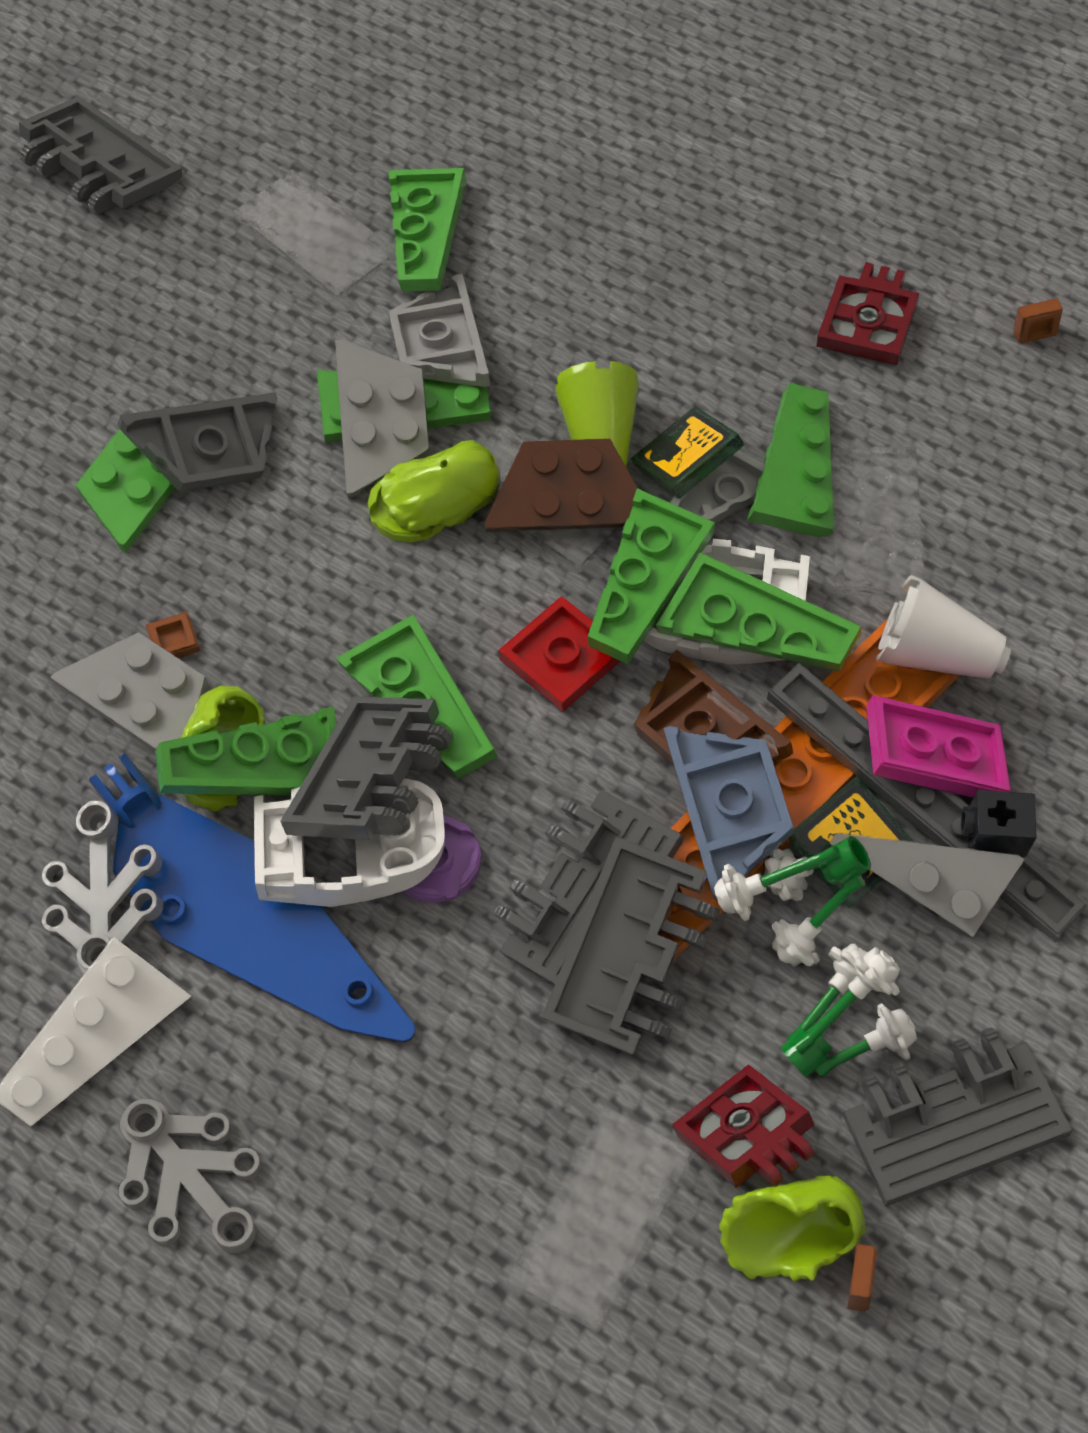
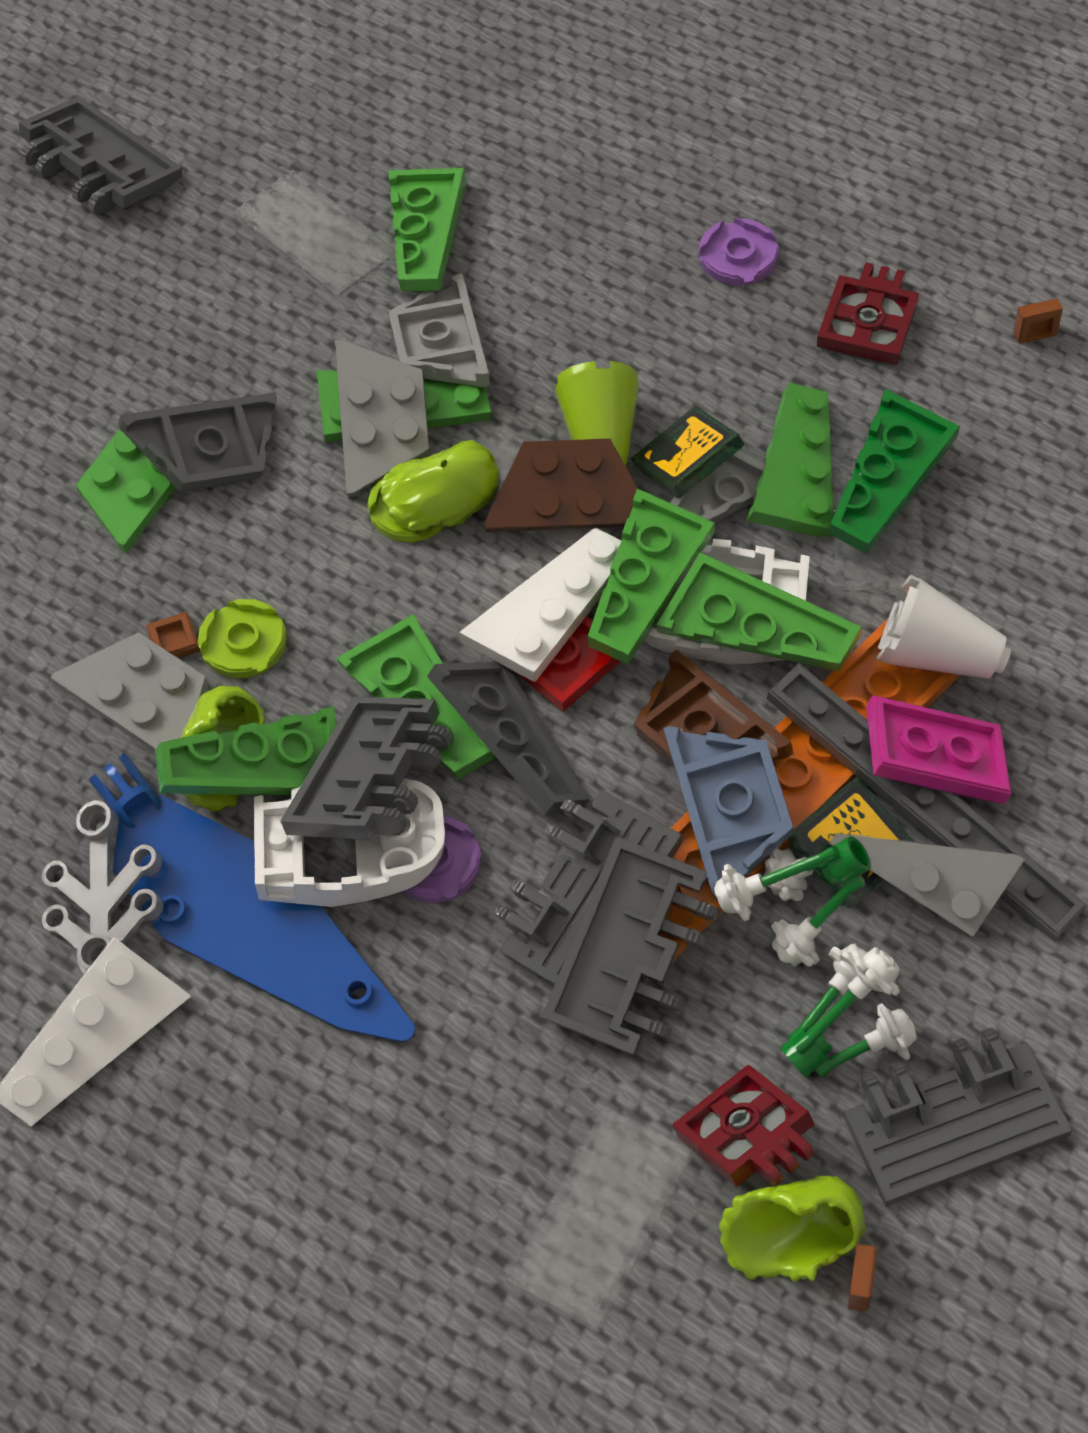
light grey plant [118,1099,261,1253] -> none
black brick [960,790,1037,857] -> none
none -> lime tile [198,599,287,678]
none -> dark grey wing [427,662,589,815]
none -> white wing [459,528,621,682]
none -> medium lavender tile [699,218,779,285]
none -> green wing [830,389,960,554]

